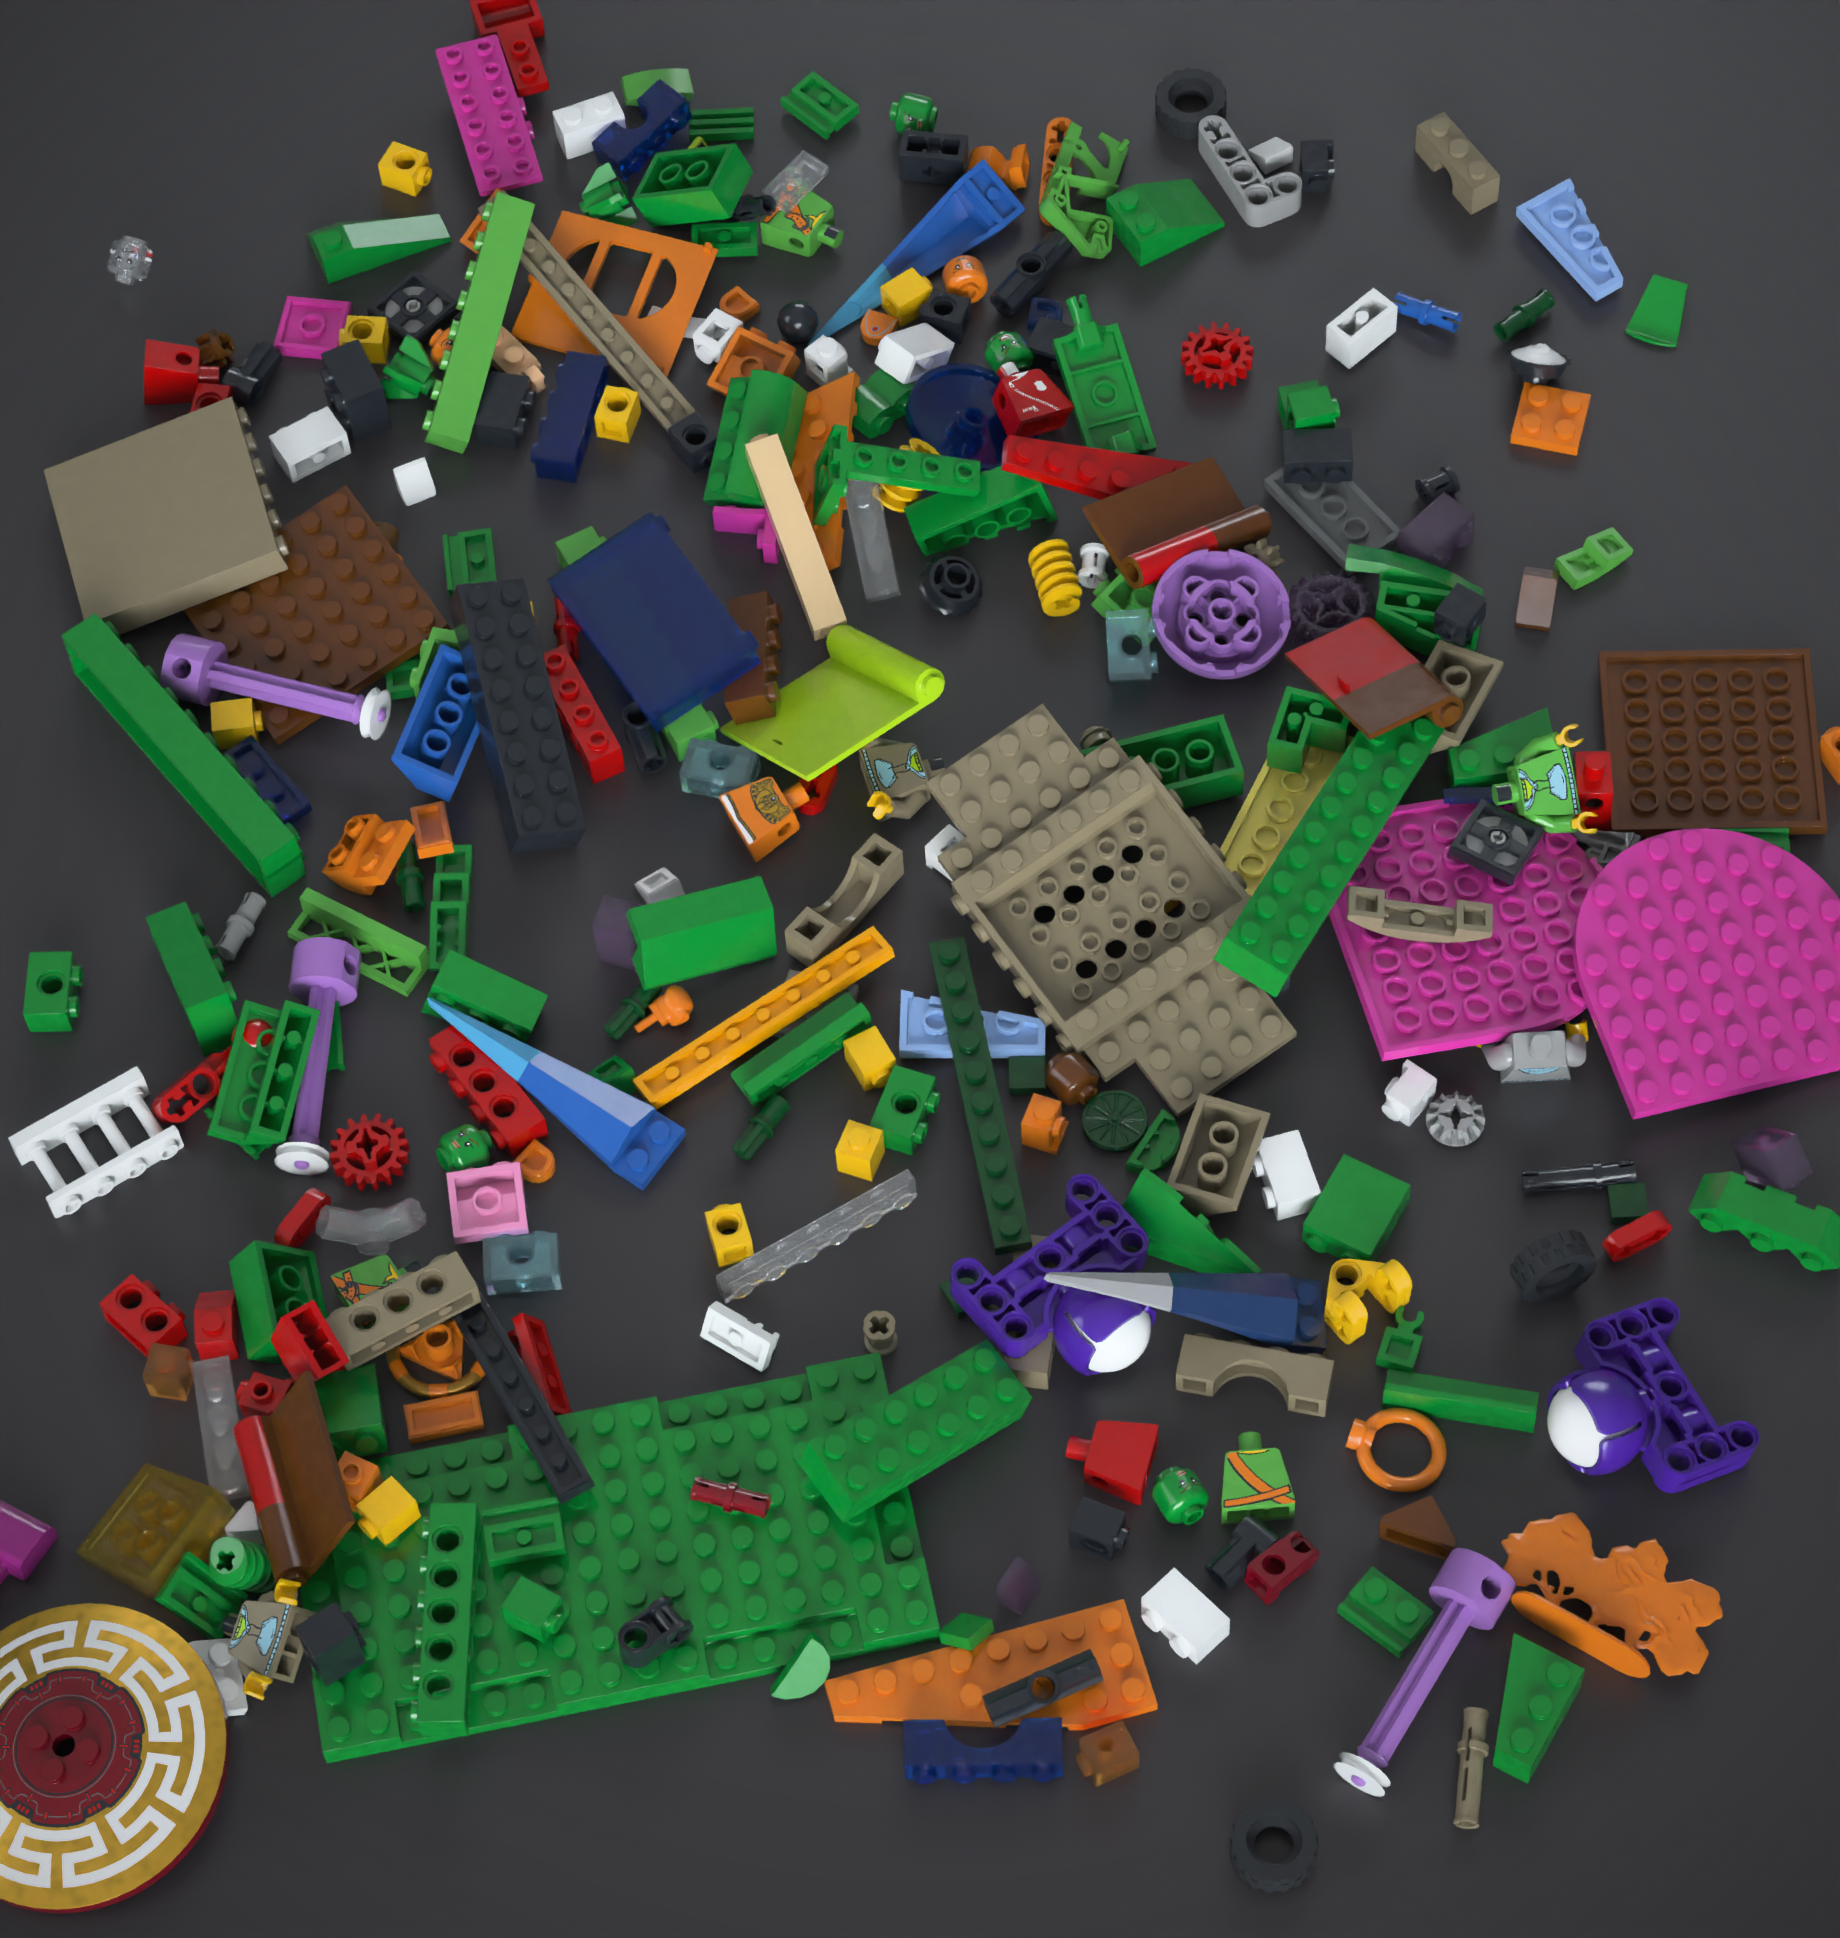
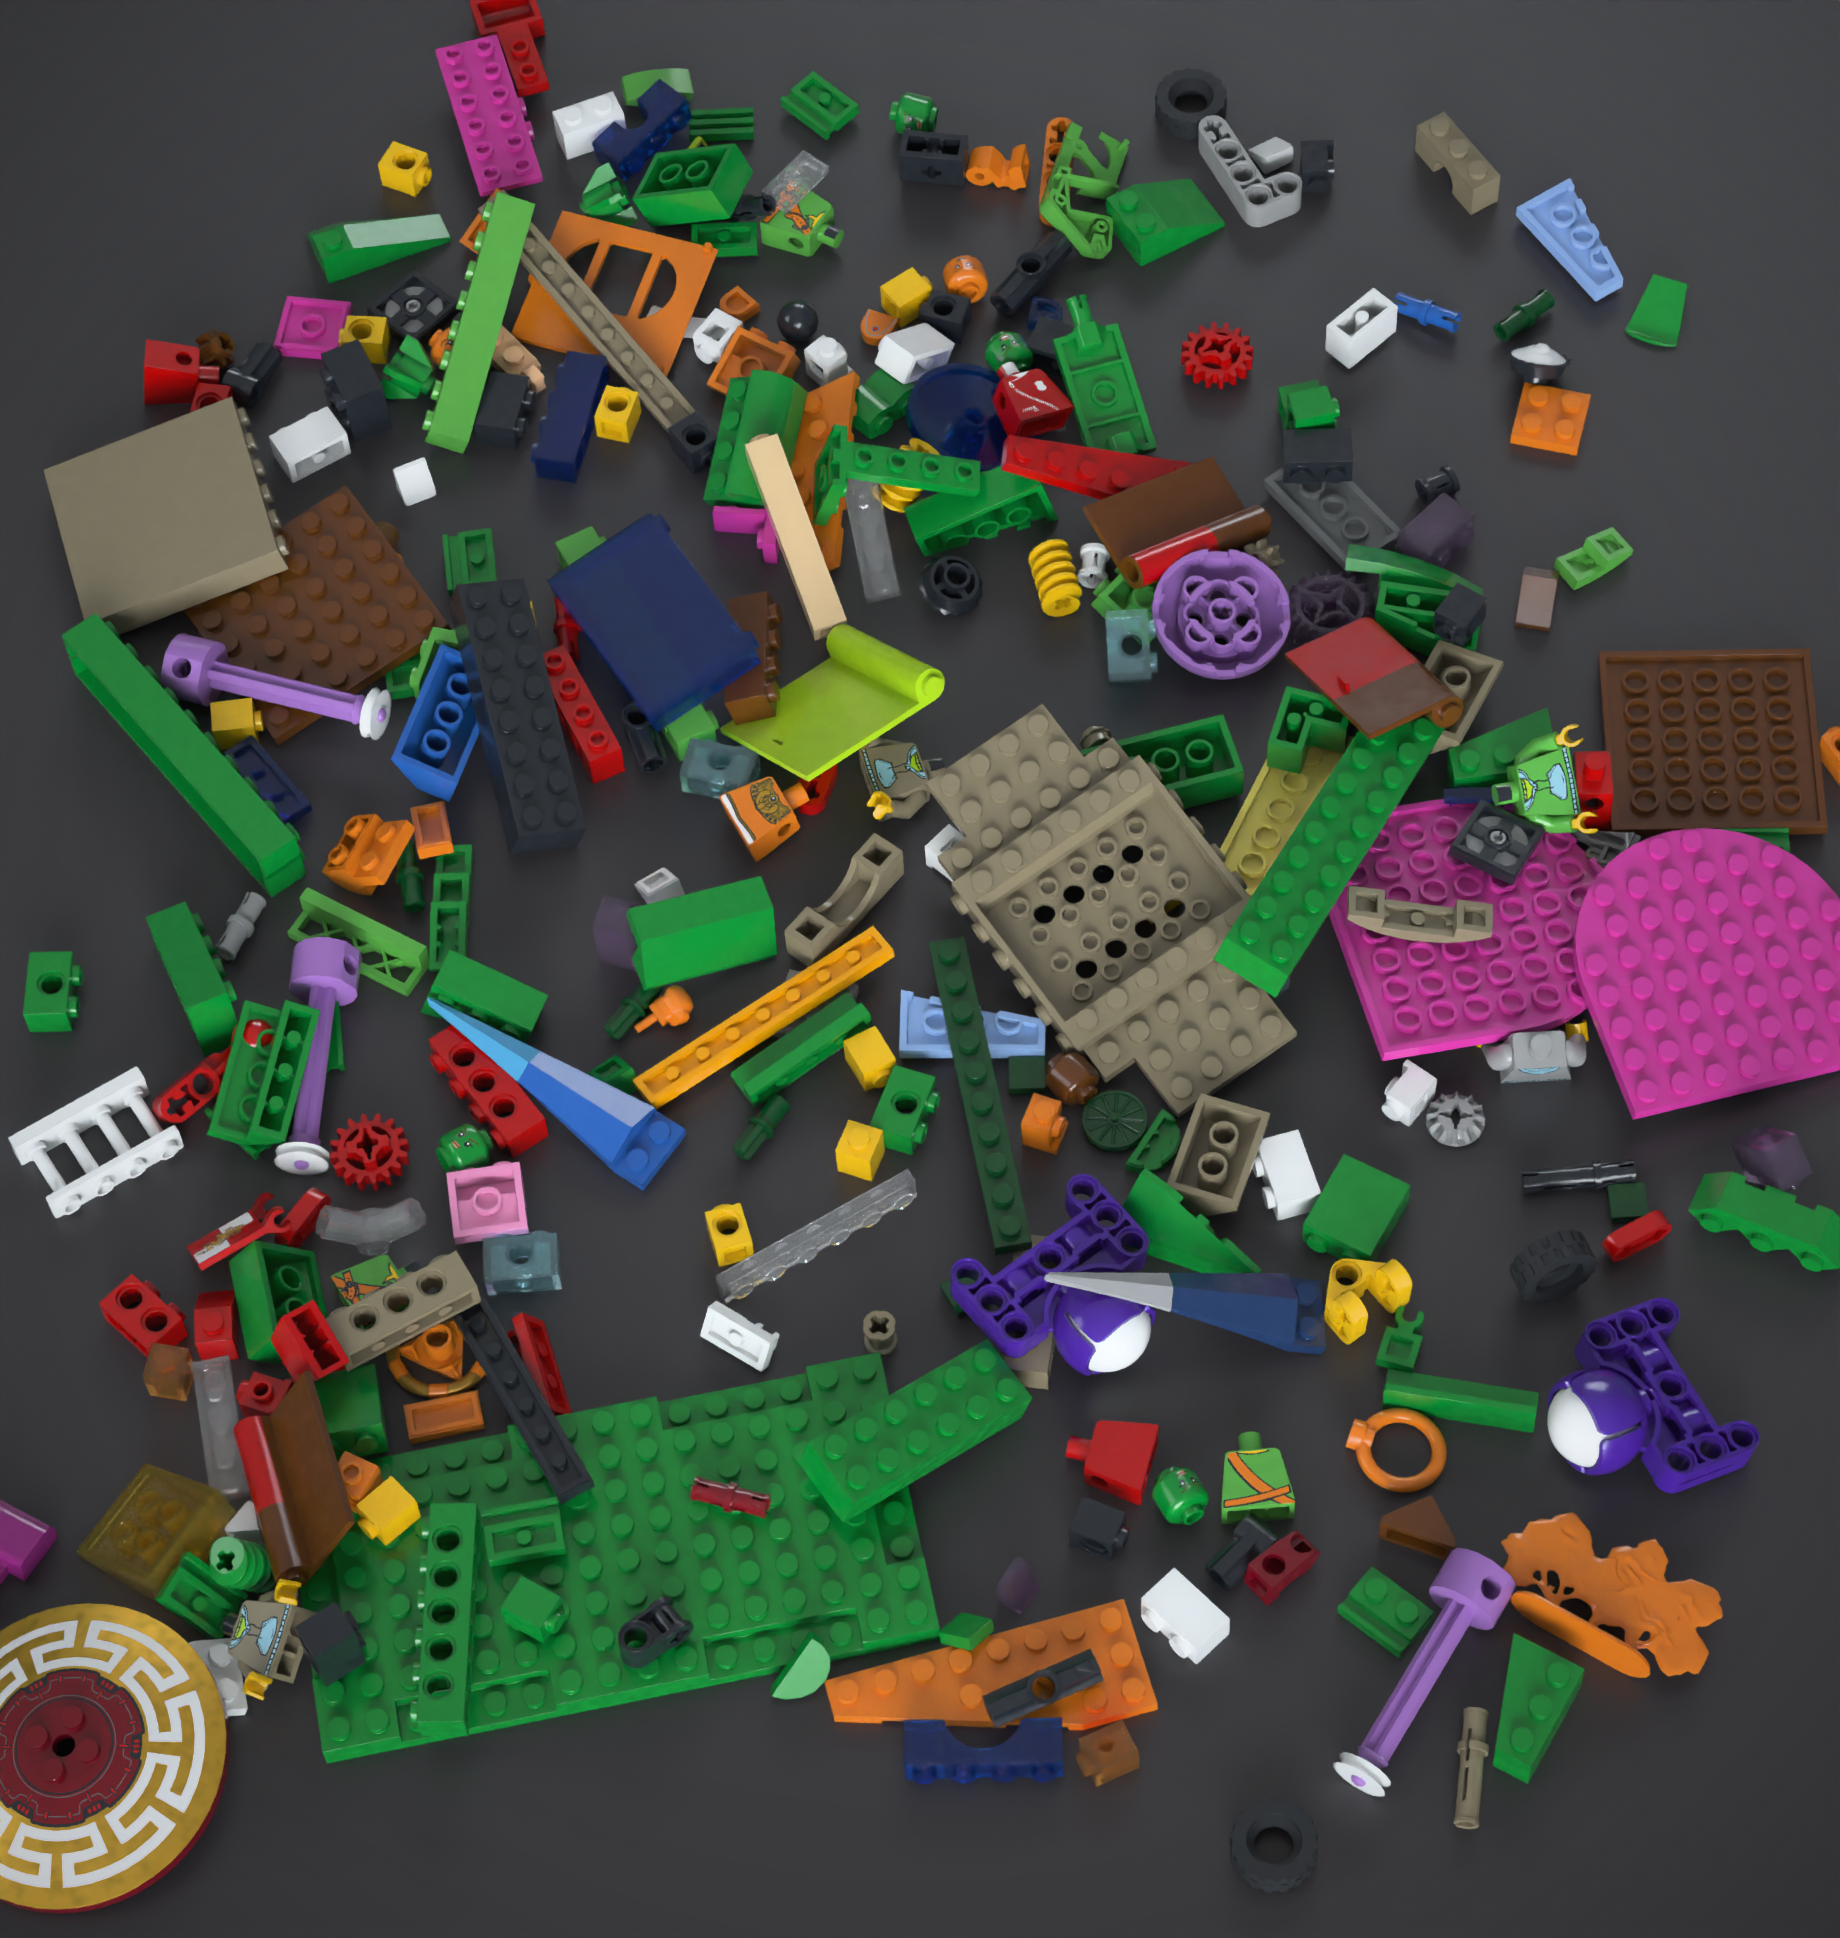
clear head [106,235,153,286] -> none
orange tile [512,1138,556,1183] -> none
blue plate [807,159,1026,347] -> none
dark tan arch [1176,1333,1334,1417] -> none
none -> flag [186,1192,292,1271]

